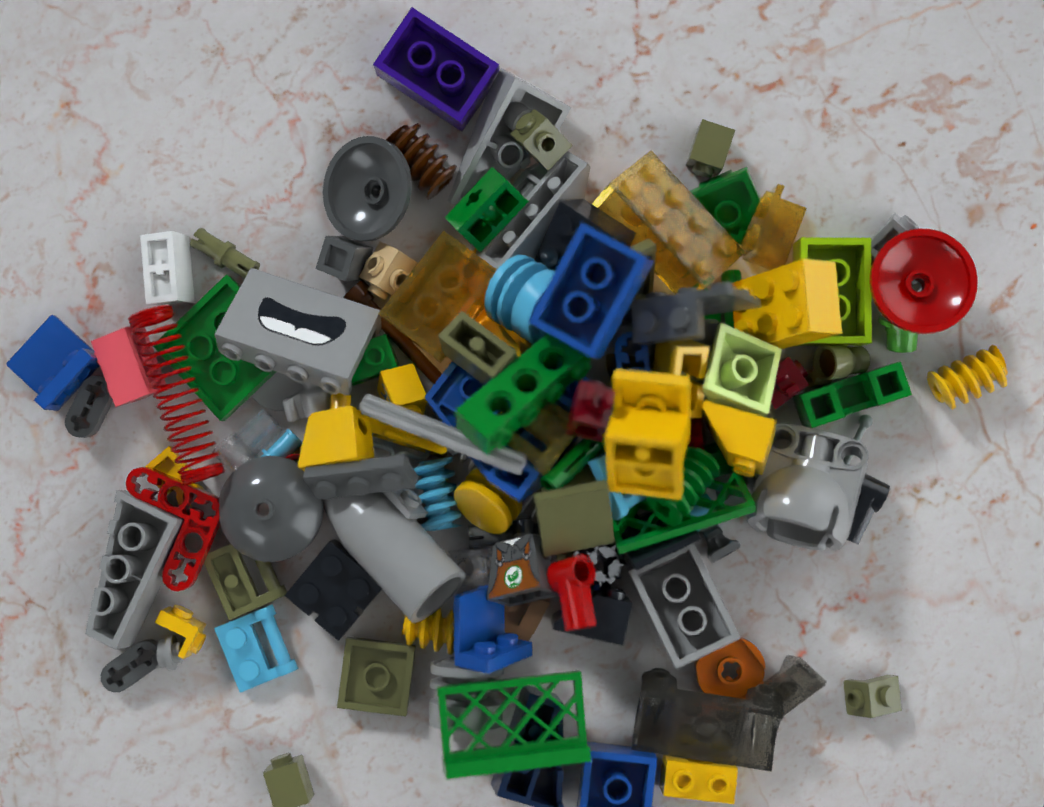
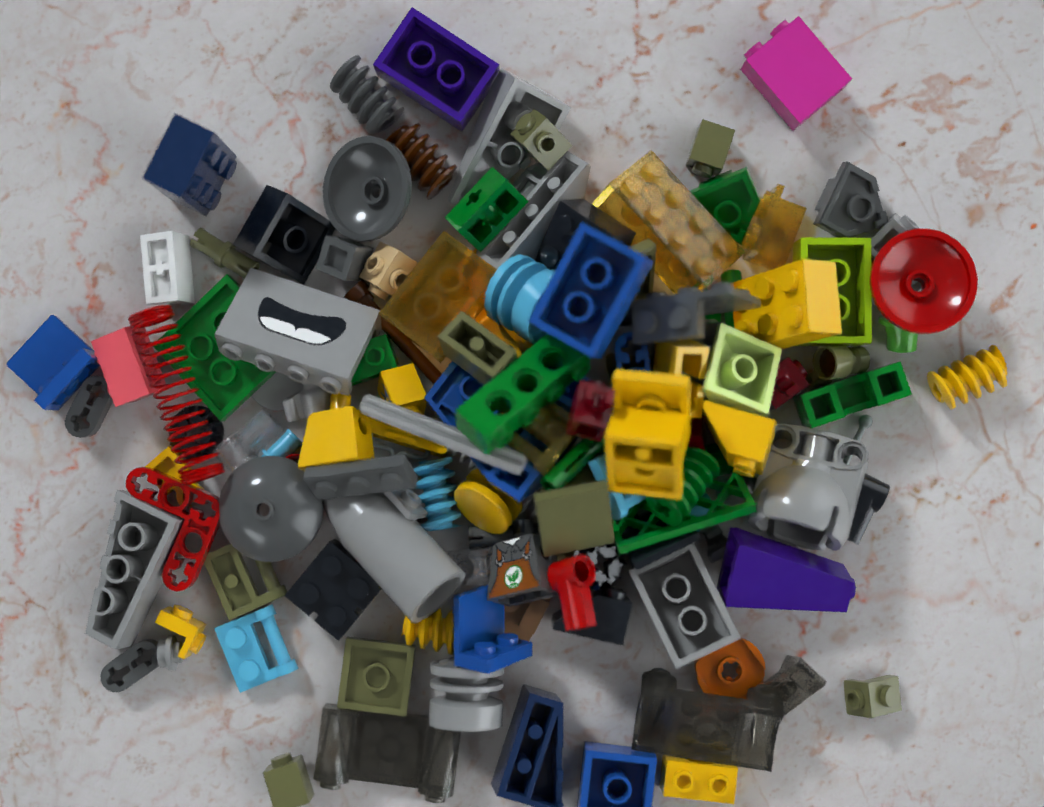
green fence [437,670,591,780] -> none
none -> dark blue brick [142,113,237,216]
none -> black gear [168,405,224,459]
none -> black slope [233,185,335,285]
none -> clear smoke piece [313,703,462,803]
none -> dark grey piece [330,55,405,134]
none -> dark purple slope [717,527,856,613]
none -> dark pink brick [740,16,852,131]
none -> dark grey plate [813,161,888,238]

